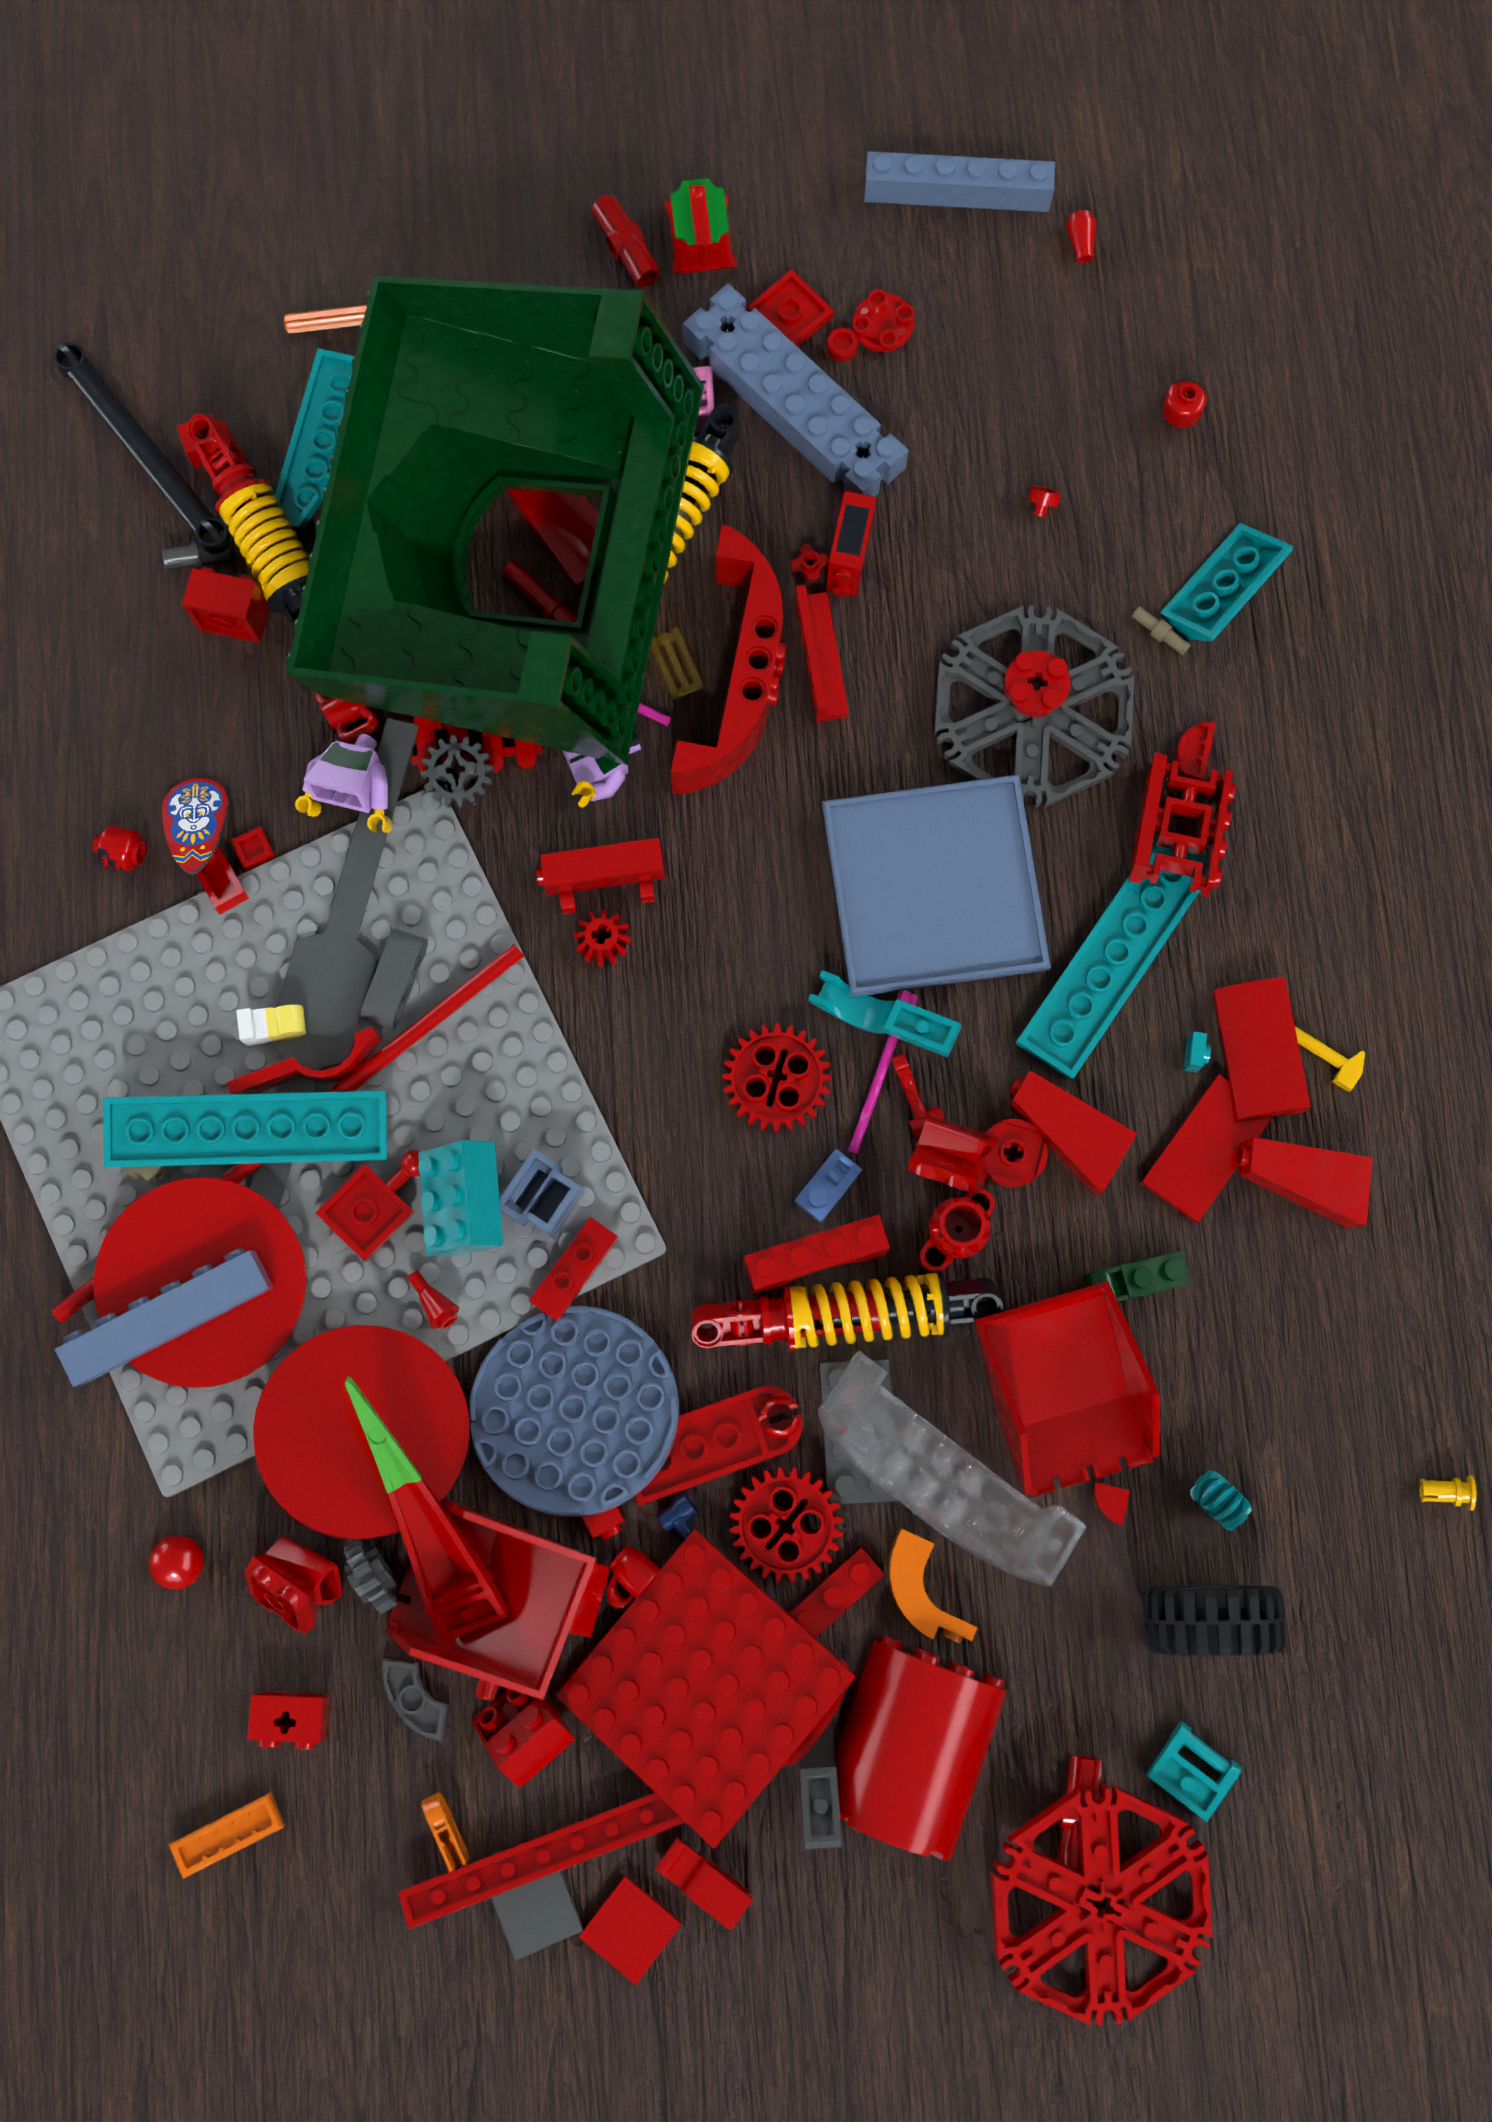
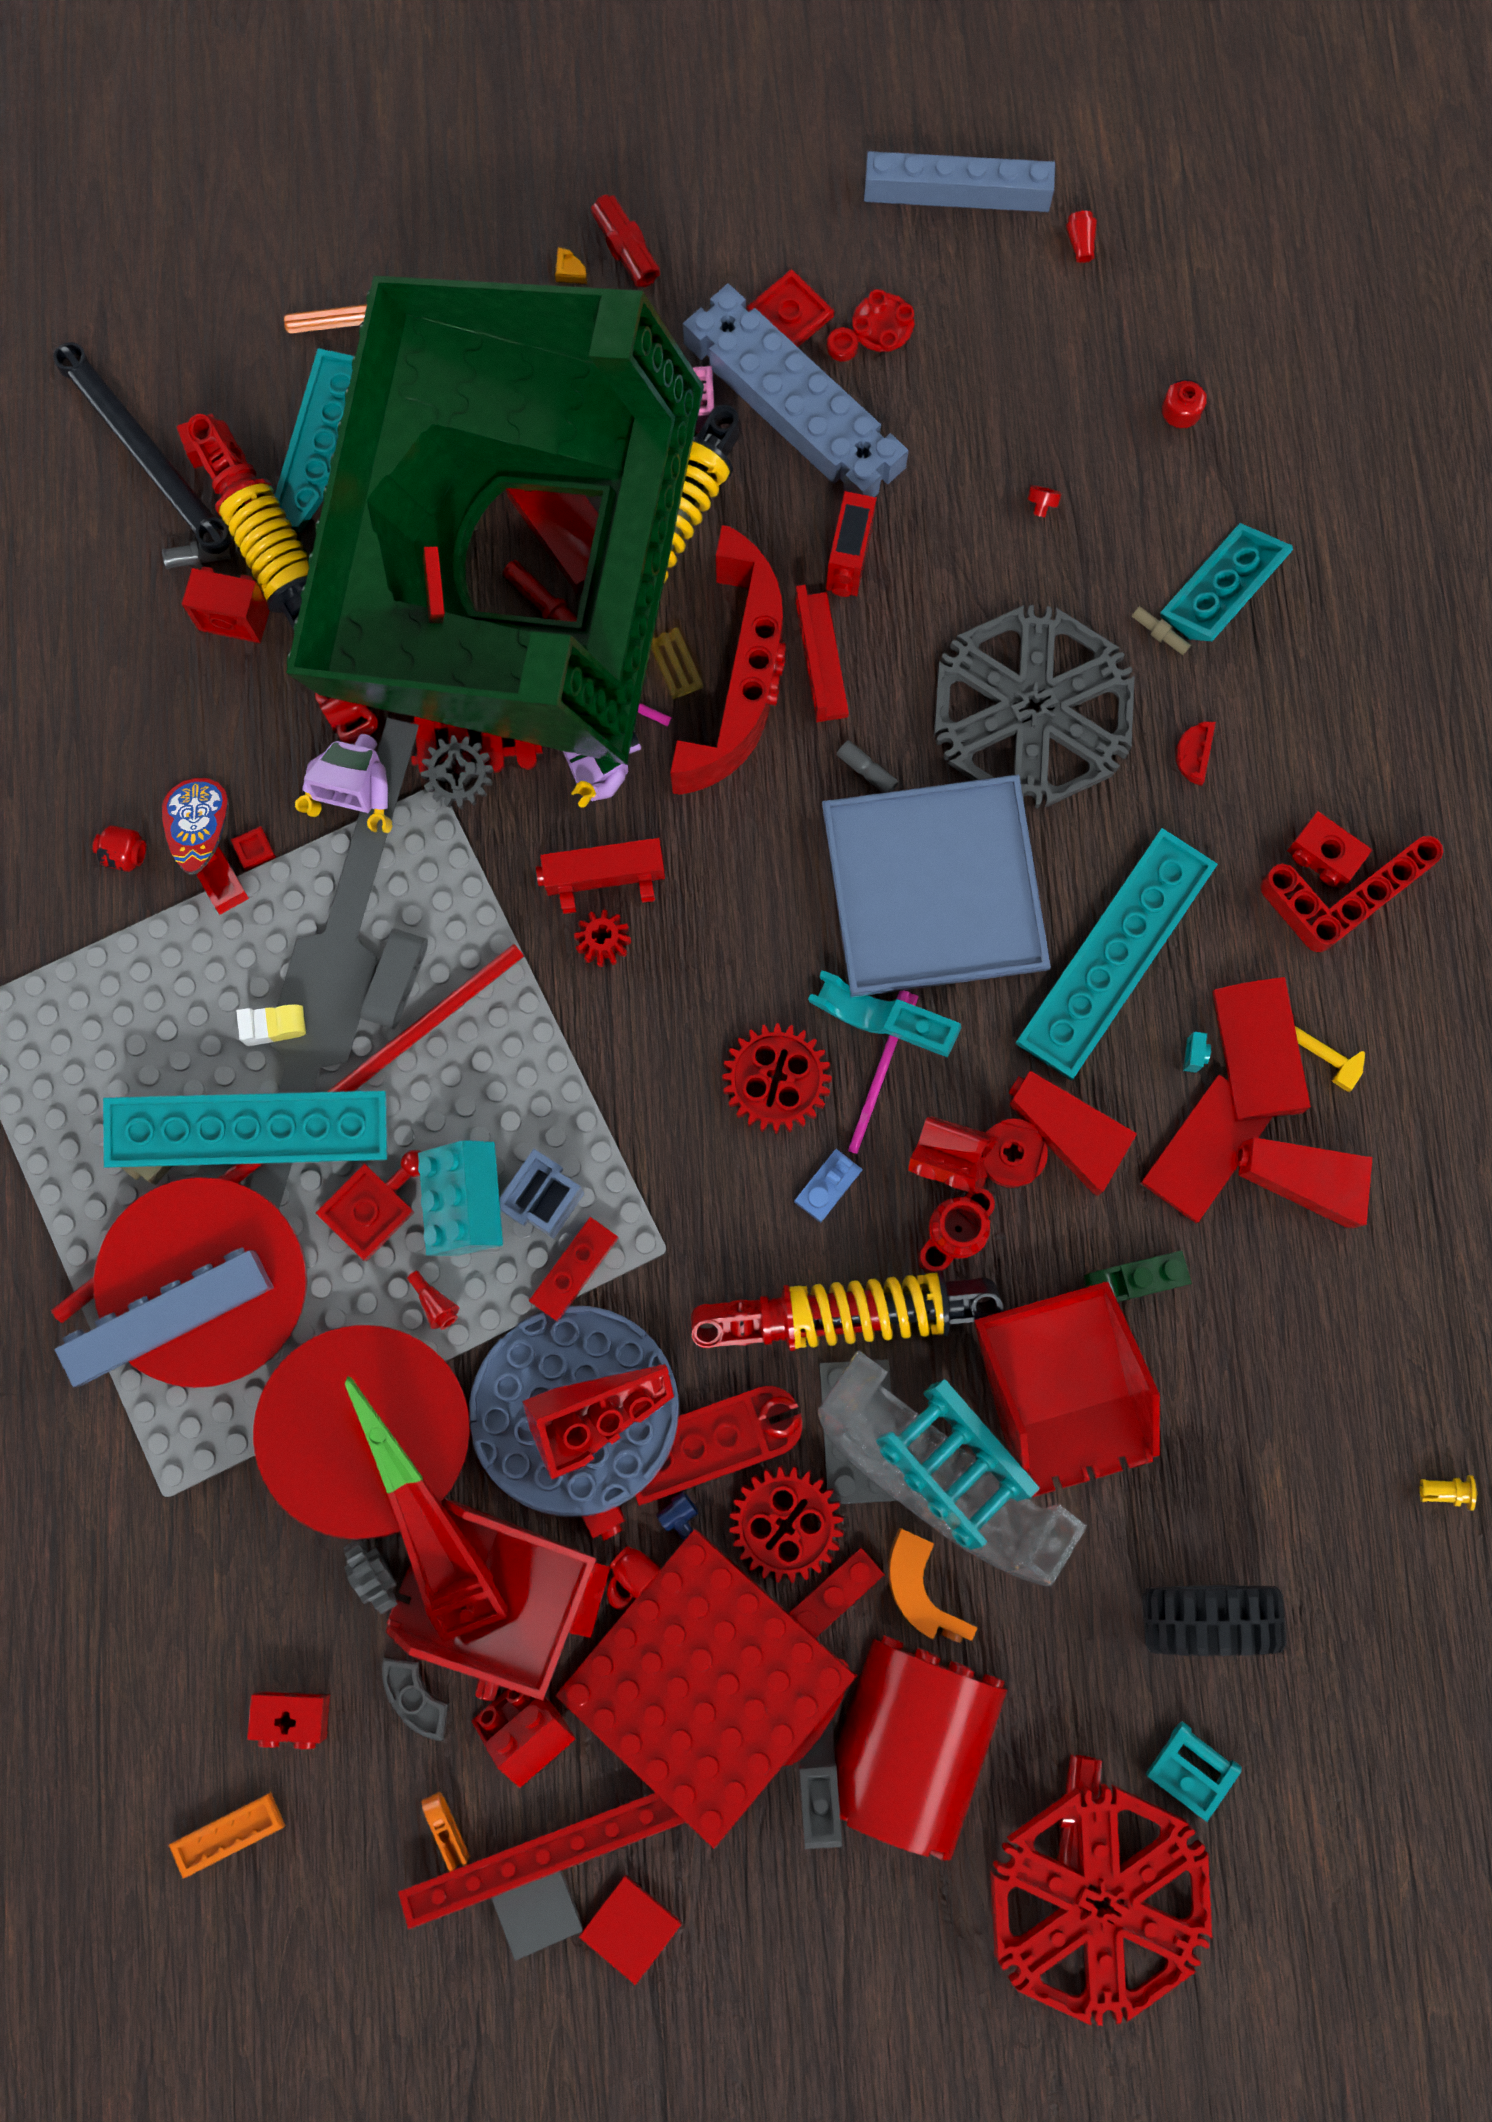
red hair [148,1534,204,1590] -> none
red piece [227,1027,381,1095] -> none
red piece [244,1535,343,1634] -> none
red piece [655,1837,753,1931] -> none
piece [665,178,736,275] -> none
red arch [744,1215,890,1297] -> none
red plate [791,545,829,581] -> none
red brick [891,1053,945,1140] -> none
red plate [1003,651,1071,717] -> none
red tile [1093,1482,1130,1525] -> none
red fence [1128,753,1236,898] -> none
teal gear [1190,1470,1252,1531] -> none
none -> red tile [423,546,445,623]
none -> red wedge [522,1364,674,1479]
none -> light orange tile [555,248,587,284]
none -> dark grey piece [837,740,899,793]
none -> teal fence [876,1379,1040,1550]
none -> red beam [1260,836,1443,952]
none -> red brick [1287,811,1372,890]

